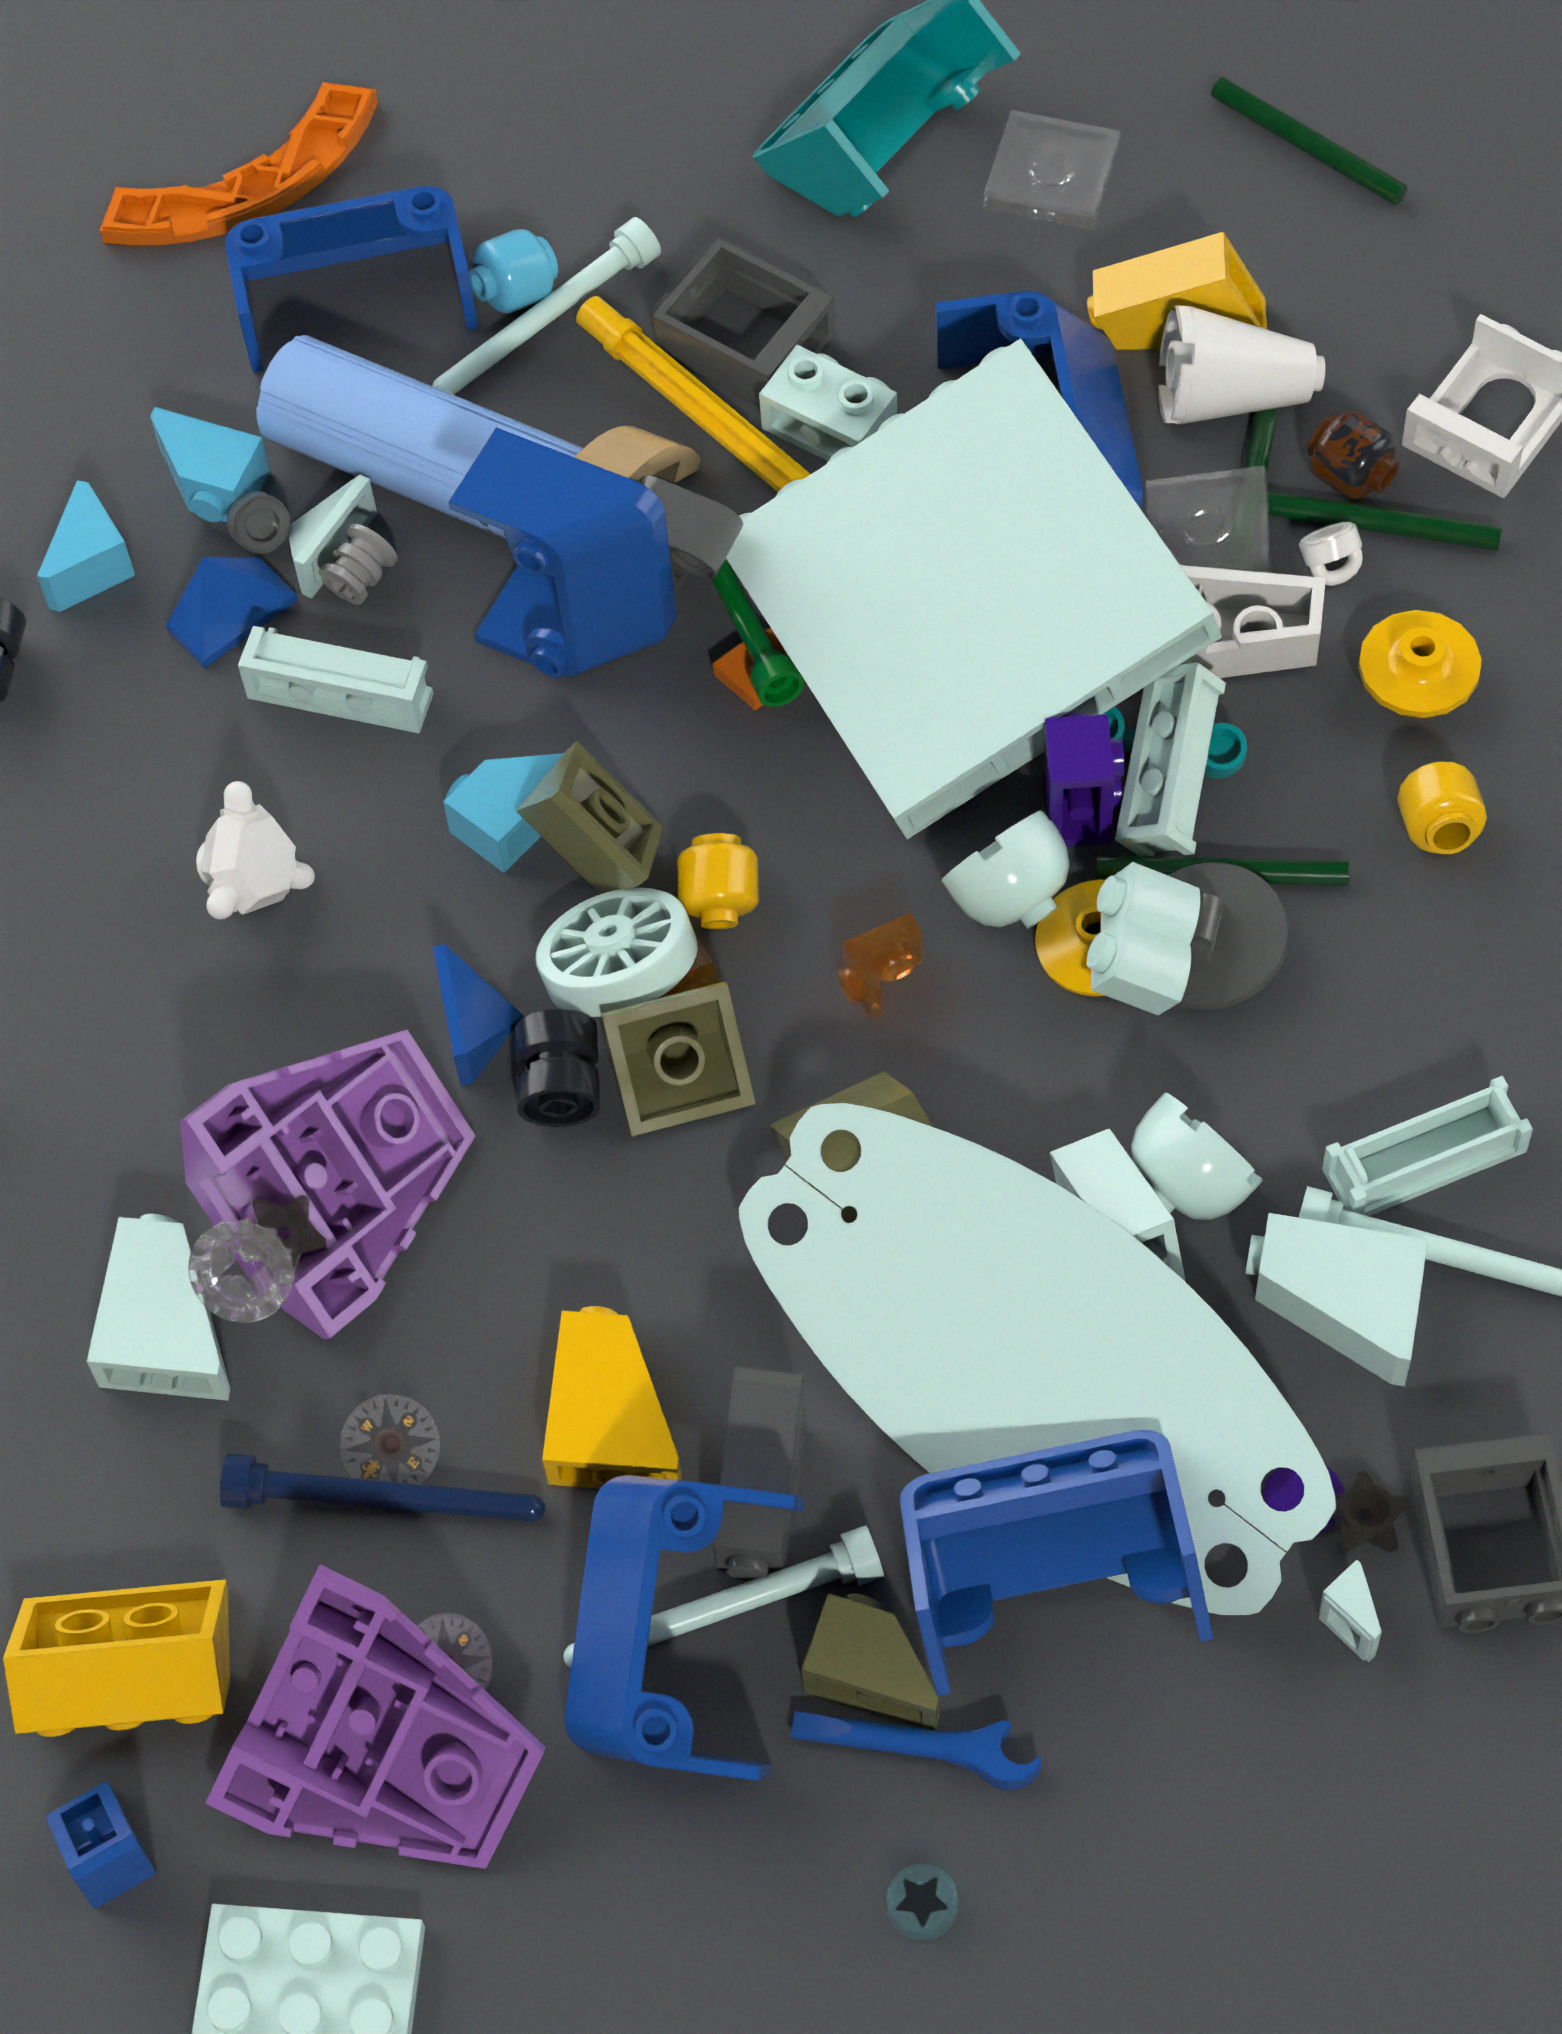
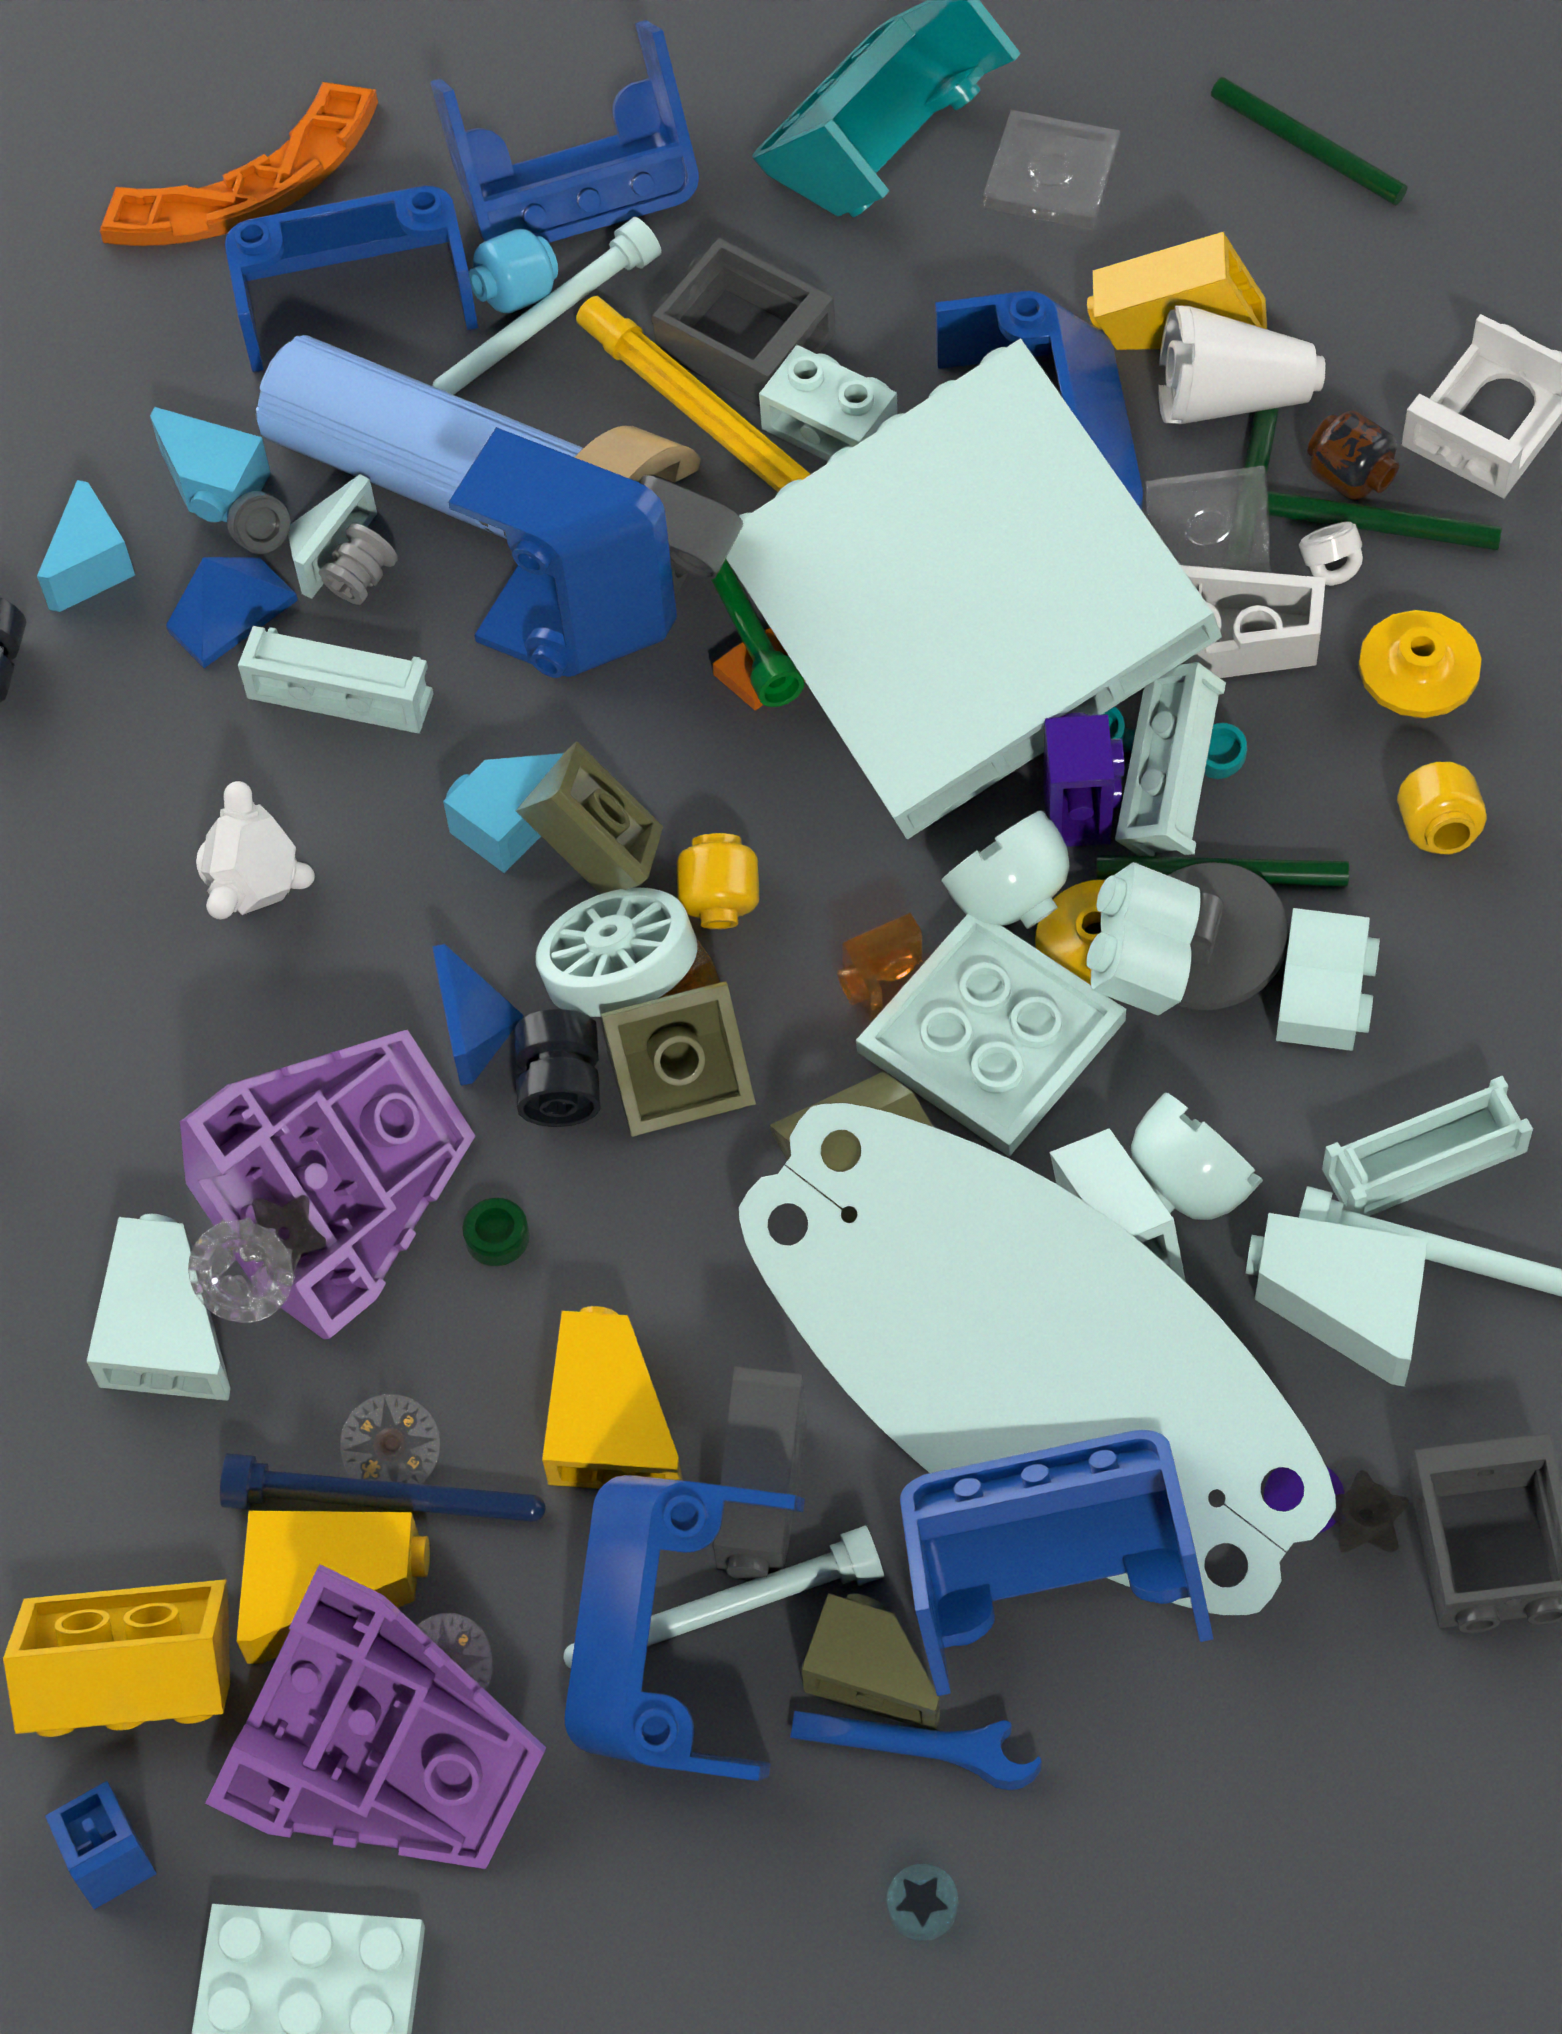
light aqua slope [1318,1560,1382,1662] -> none
none -> yellow slope [236,1511,430,1664]
none -> blue windscreen [430,20,699,243]
none -> dark green tile [462,1198,530,1266]
none -> light aqua plate [856,914,1126,1157]
none -> light aqua brick [1276,908,1380,1051]

